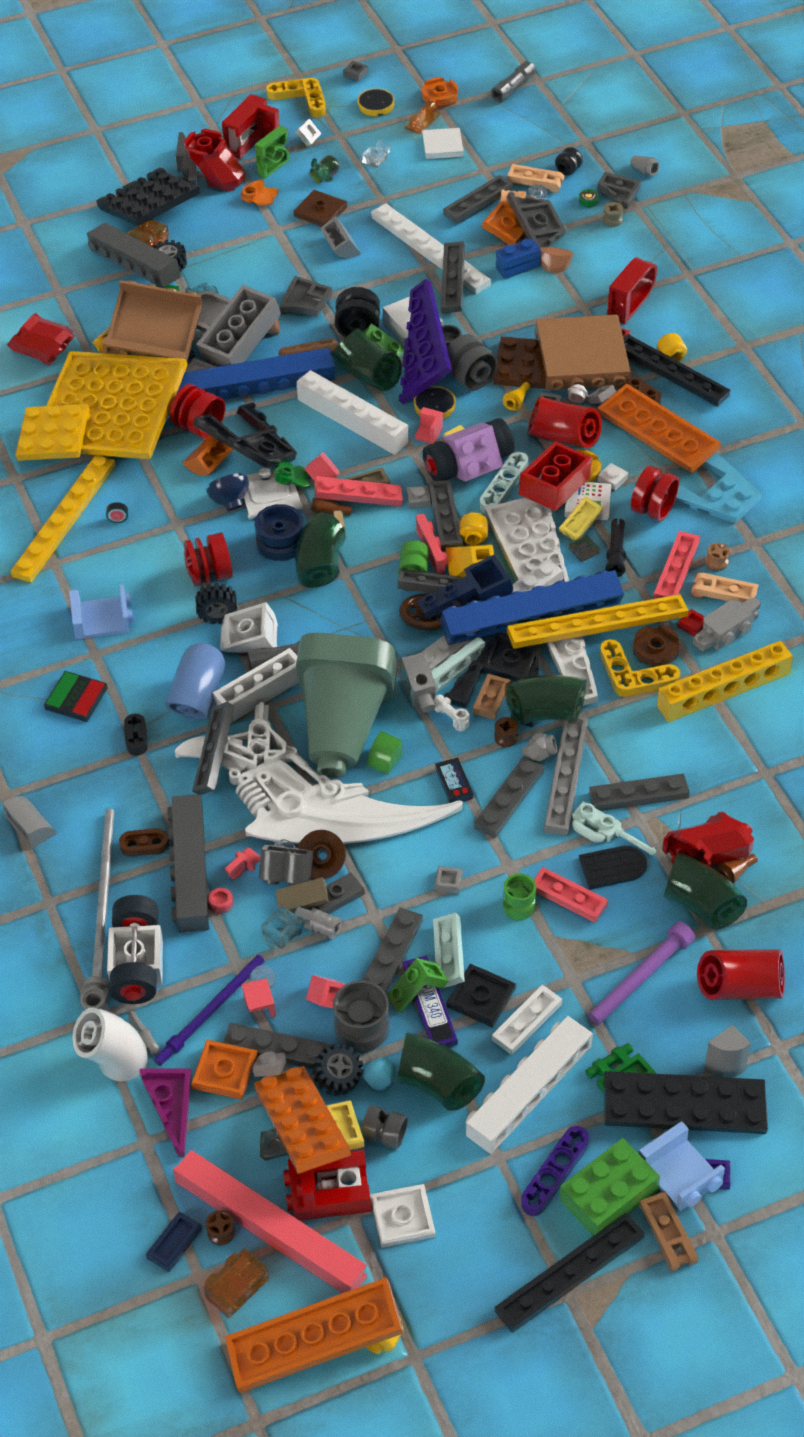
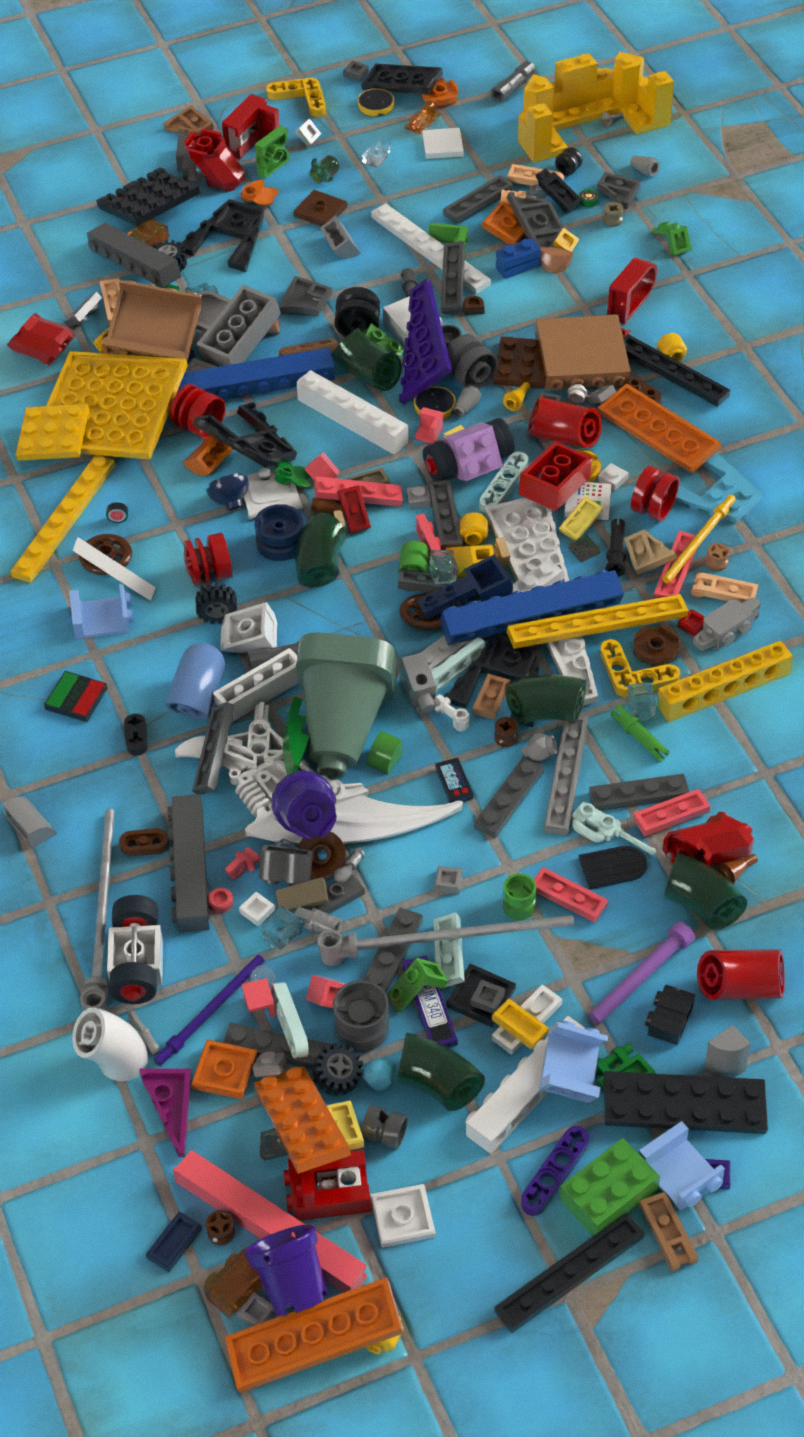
none -> light grey plate [64,292,102,328]
none -> white sticker [72,537,156,601]
none -> reddish brown plate [79,534,132,575]
none -> light nougat plate [100,278,120,326]
none -> medium nougat wing [163,105,214,136]
none -> black wing [181,199,264,272]
none -> light grey tile [237,1291,275,1327]
none -> white plate [239,892,275,926]
none -> dark purple piece [244,1225,329,1316]
none -> dark purple piece [271,771,337,839]
none -> light aqua beam [271,982,308,1058]
none -> green slope [282,696,310,775]
none -> flat silver piece [317,915,574,966]
none -> light grey piece [333,848,364,884]
none -> red plate [337,485,371,534]
none -> black tile [361,63,443,94]
none -> dark grey pin [401,268,418,298]
none -> clear light blue brick [428,550,459,584]
none -> bright green bracket [429,223,468,253]
none -> light grey cone [453,386,481,417]
none -> reddish brown tile [463,295,485,315]
none -> dark grey plate [471,980,505,1014]
none -> yellow tile [492,998,549,1050]
none -> tan plate [493,537,511,568]
none -> yellow brick [518,51,674,163]
none -> black hinge [535,168,582,214]
none -> light blue panel [539,1021,608,1103]
none -> yellow plate [552,227,579,252]
none -> light grey hand [600,112,623,127]
none -> bright green pin [611,705,670,762]
none -> tan wing [624,529,678,575]
none -> clear light blue brick [626,682,656,721]
none -> coral plate [633,789,711,837]
none -> black brick [645,984,696,1045]
none -> bright green bracket [652,222,691,255]
none -> yellow bar [662,494,736,584]

